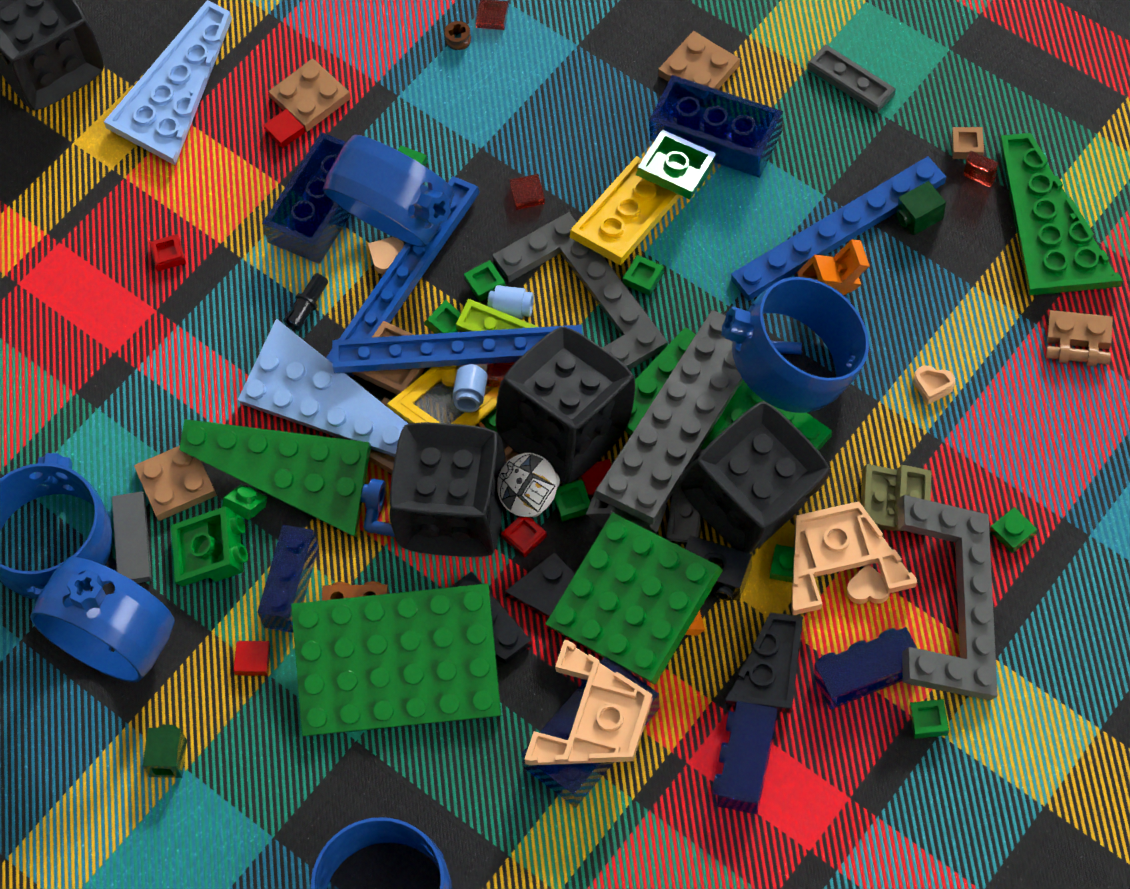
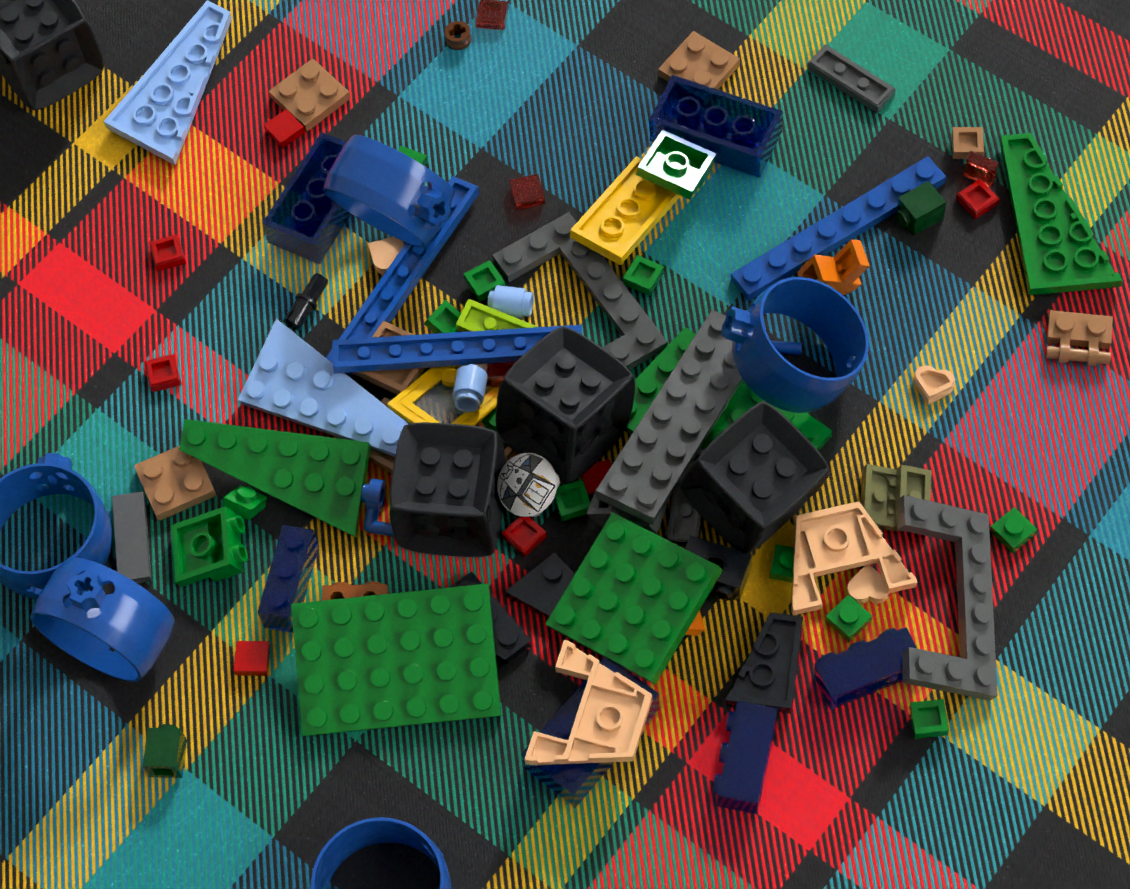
none -> red tile [144,354,182,392]
none -> green plate [825,595,872,642]
none -> red tile [956,179,999,220]

